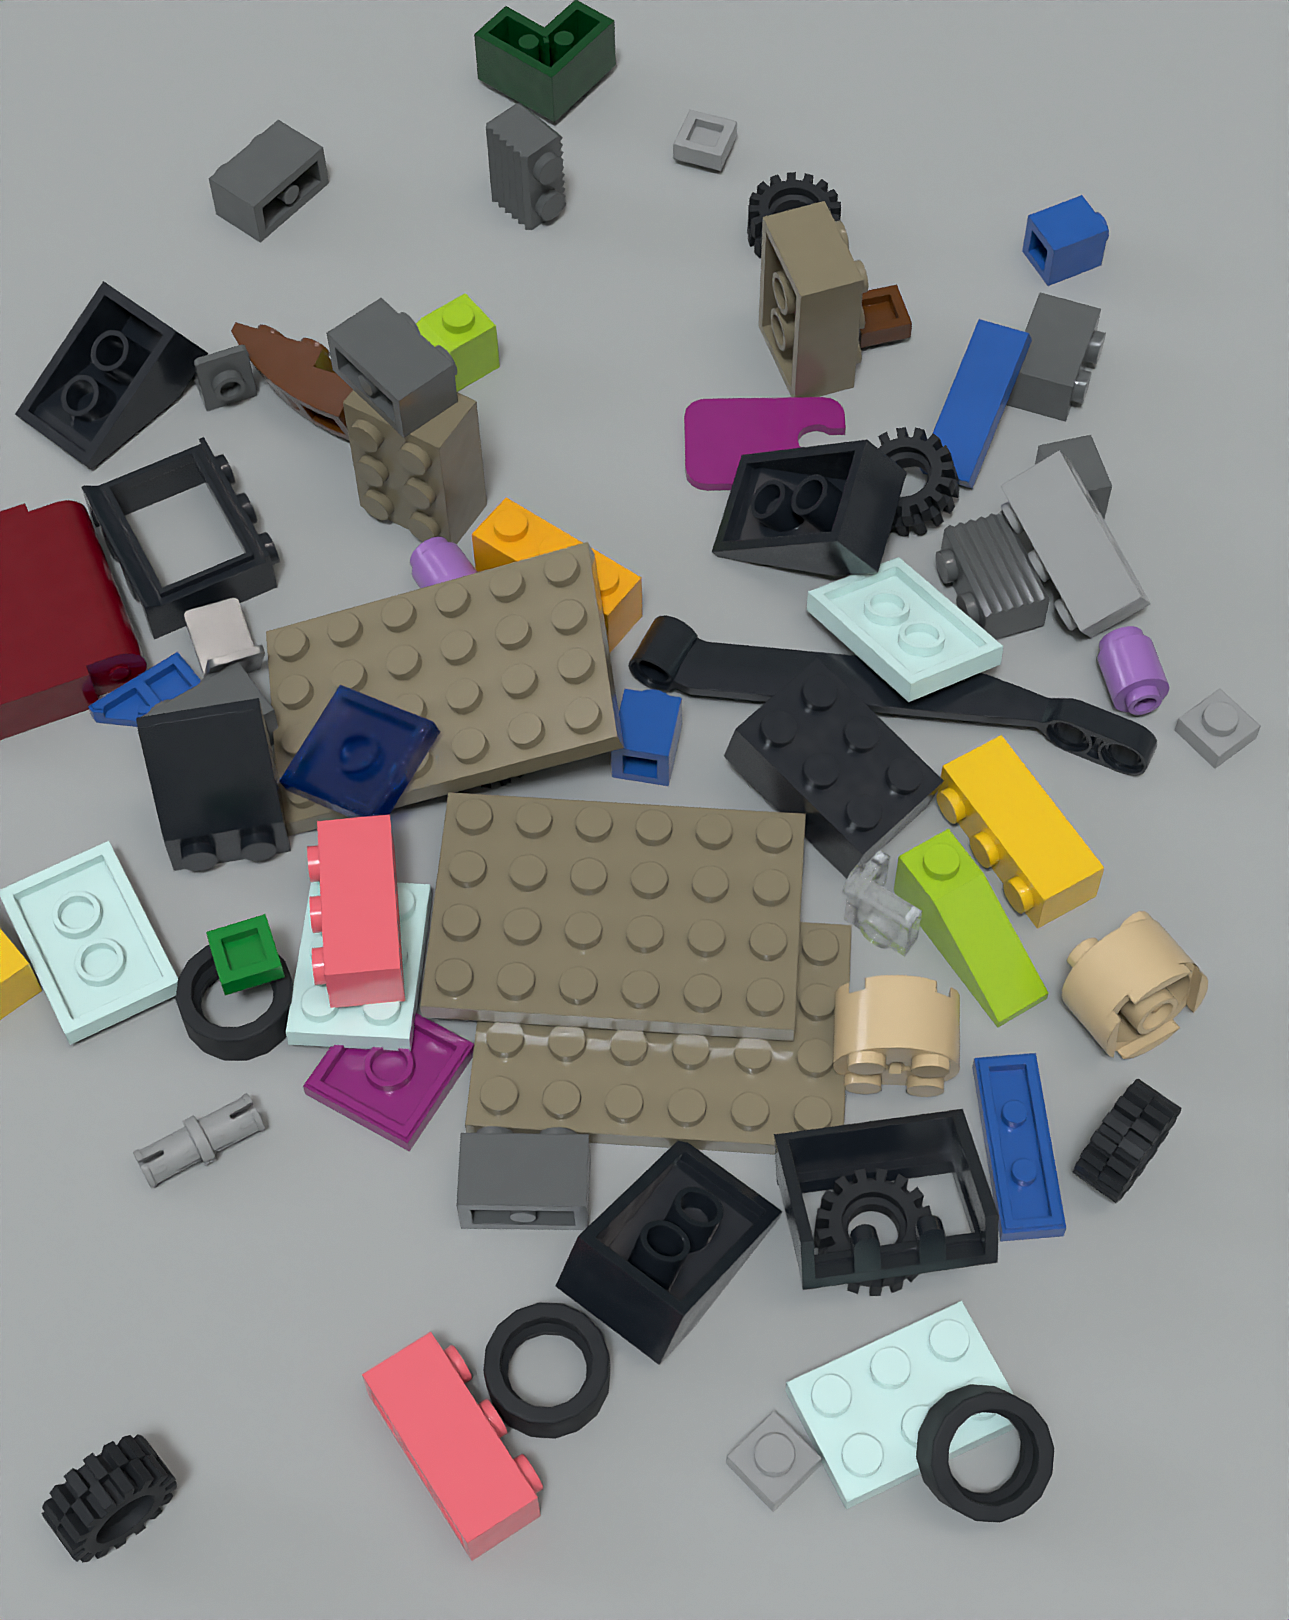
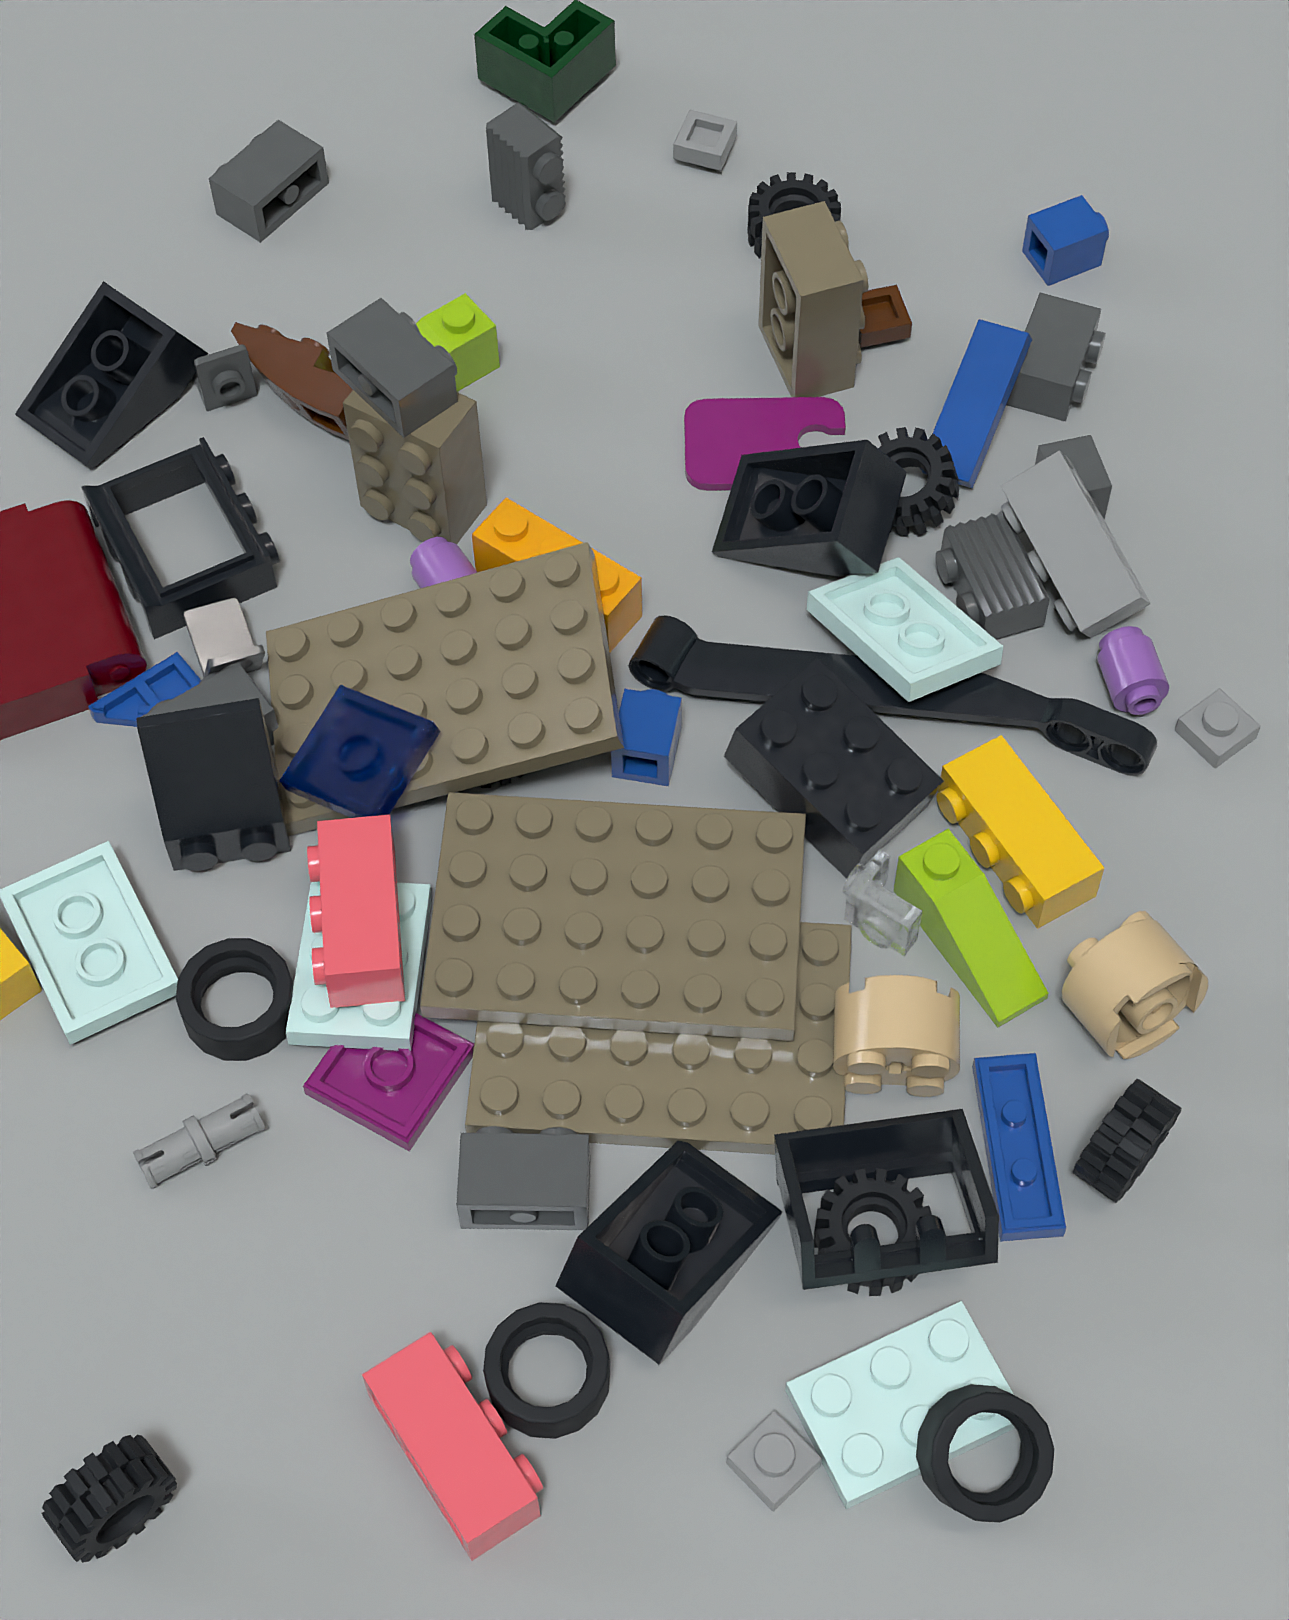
green plate [206,914,285,996] -> none

